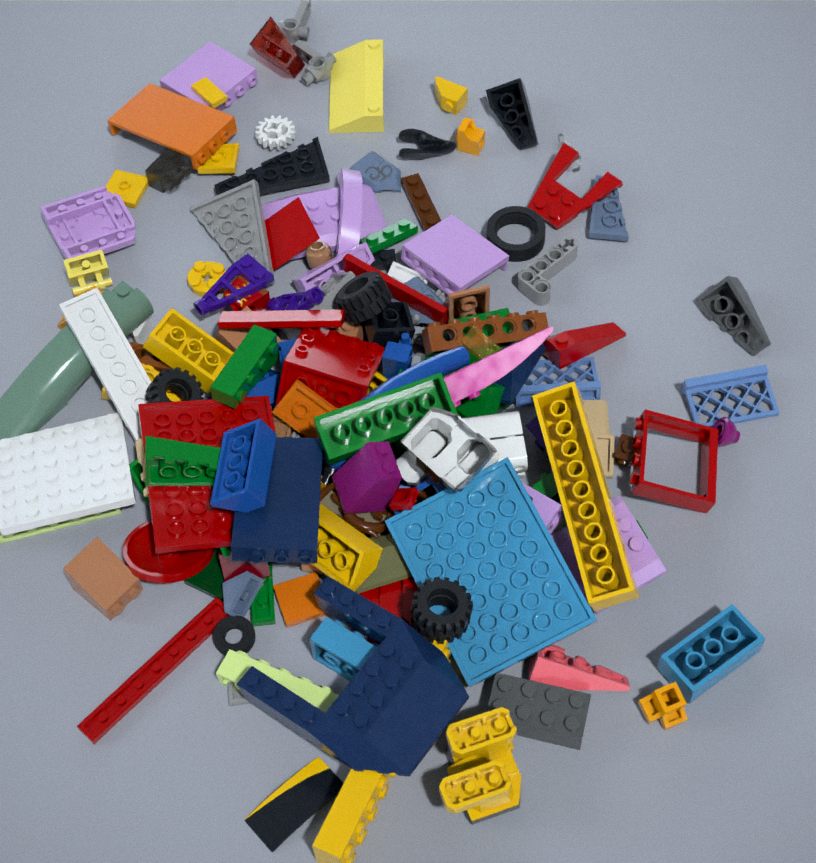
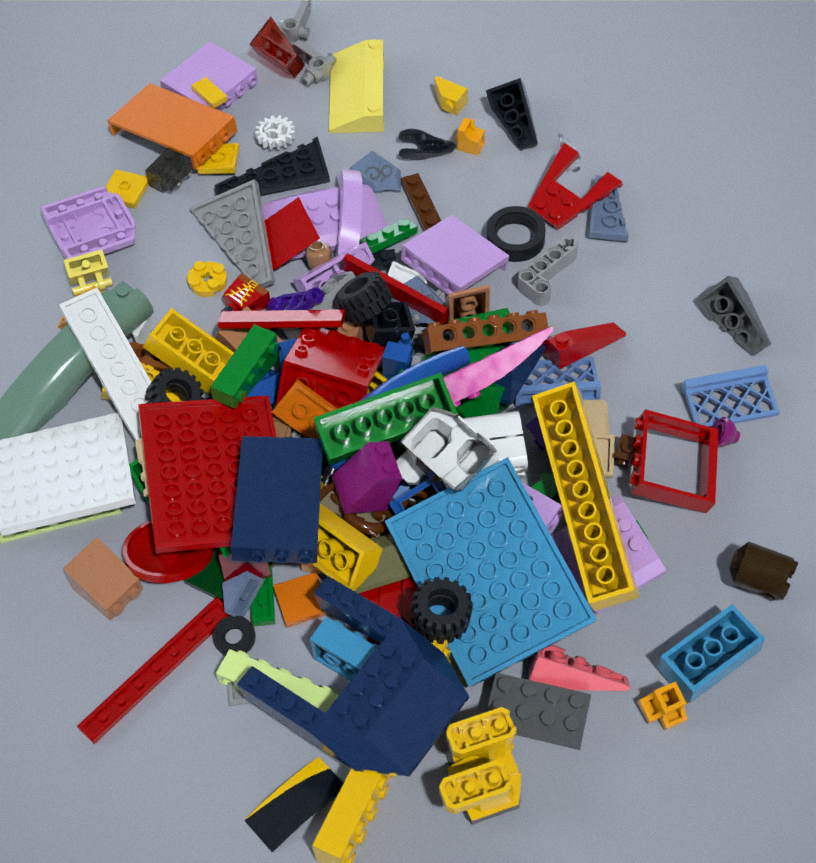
green wedge [145,436,221,486] -> none
dark purple plate [193,253,274,316] -> none
blue slope [210,419,276,513] -> none
red tile [389,487,419,511] -> none
clear yellow plate [459,326,502,360] -> none
none -> dark brown cylinder [729,542,798,601]

